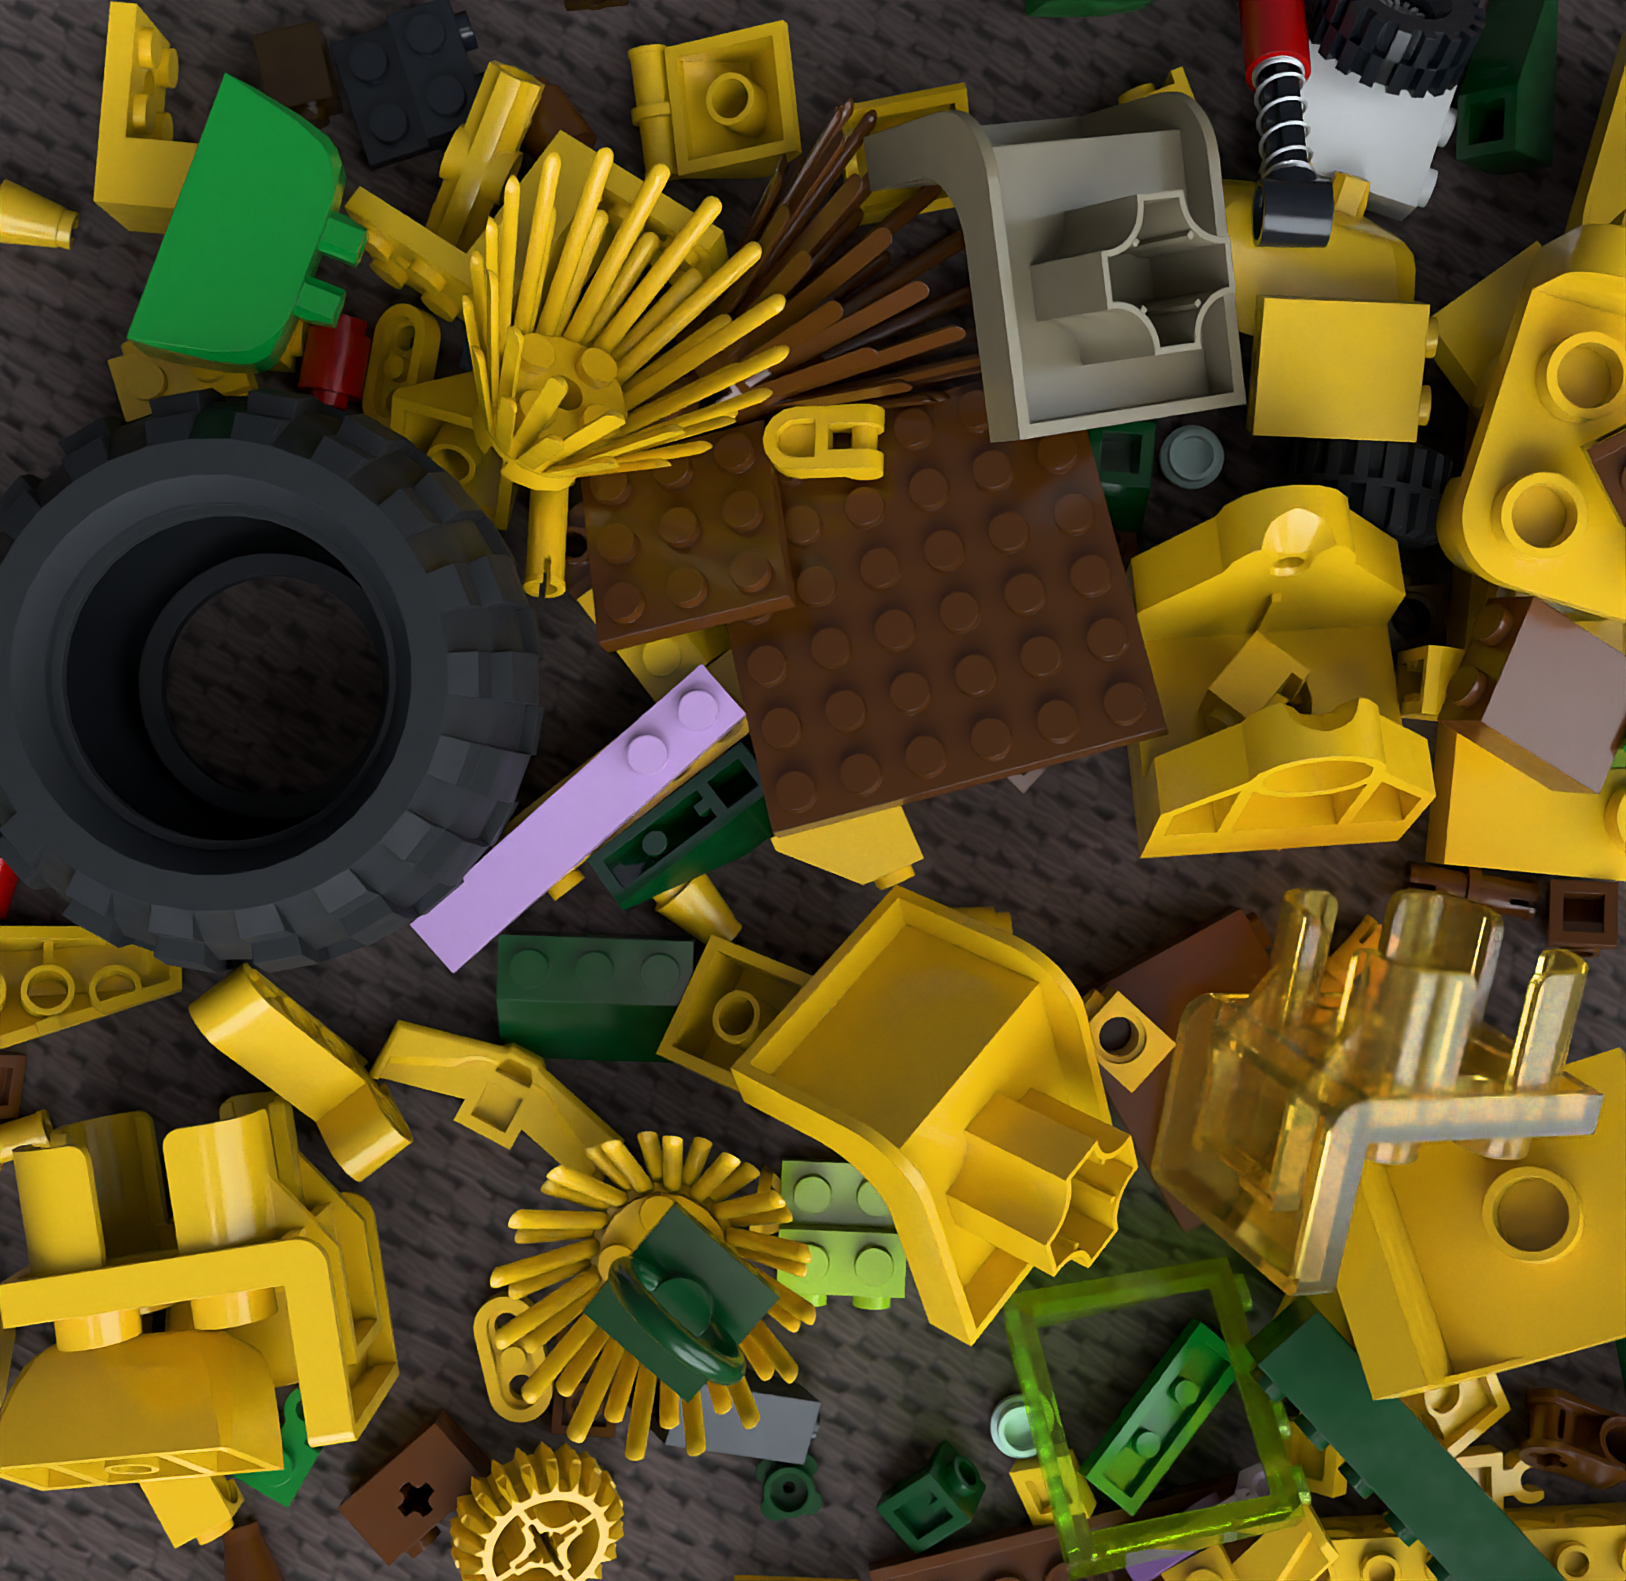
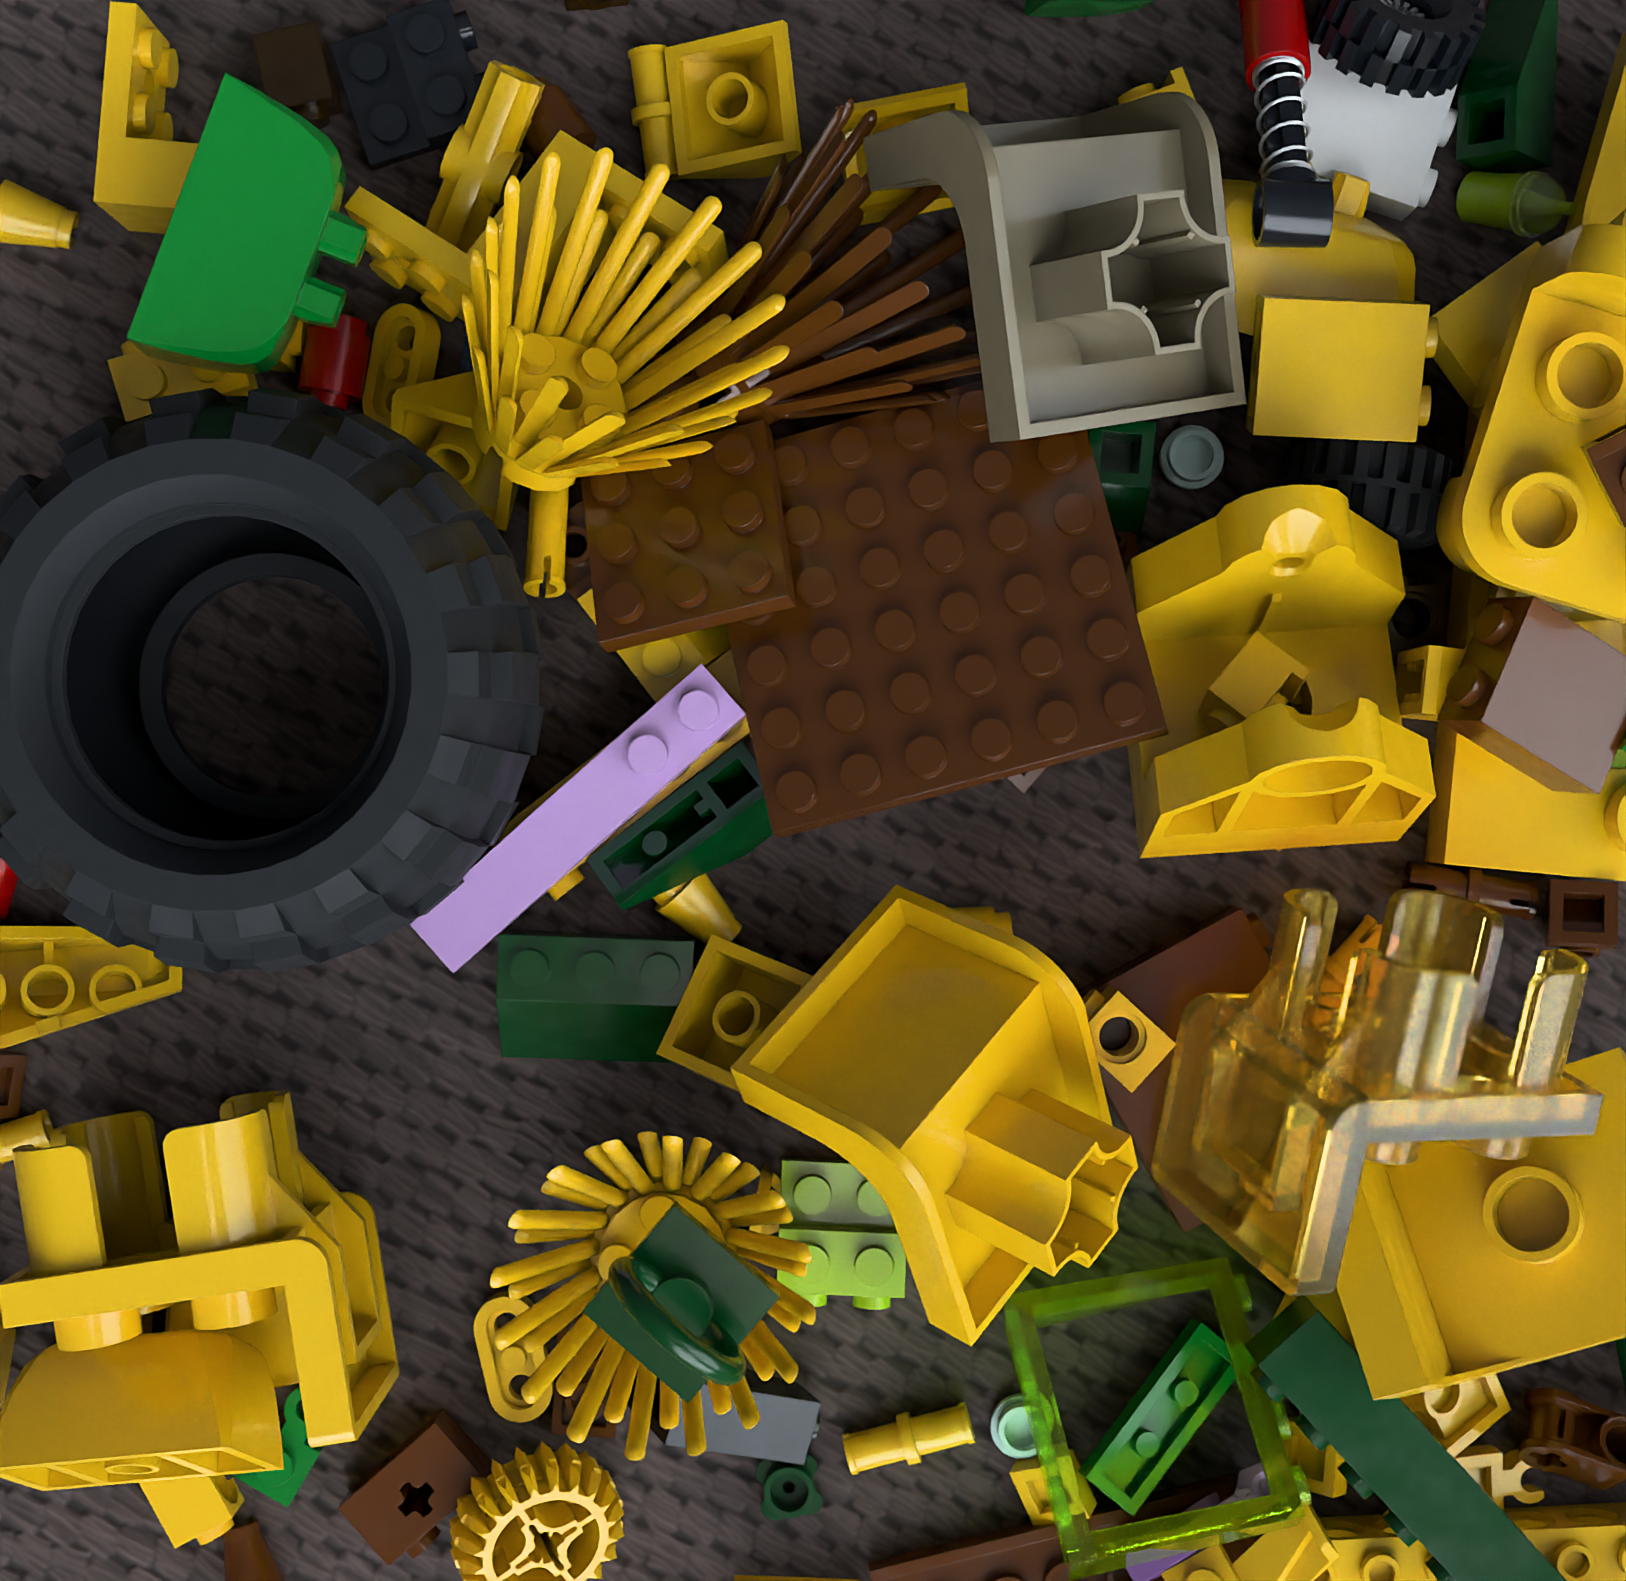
yellow beam [188,963,413,1182] -> none
yellow plate [368,1020,625,1182] -> none
yellow plate [763,404,885,480] -> none
yellow slope [770,806,924,891] -> none
dark green bracket [875,1440,986,1555] -> none
none -> yellow pin [842,1402,976,1475]
none -> piece [1456,171,1577,238]

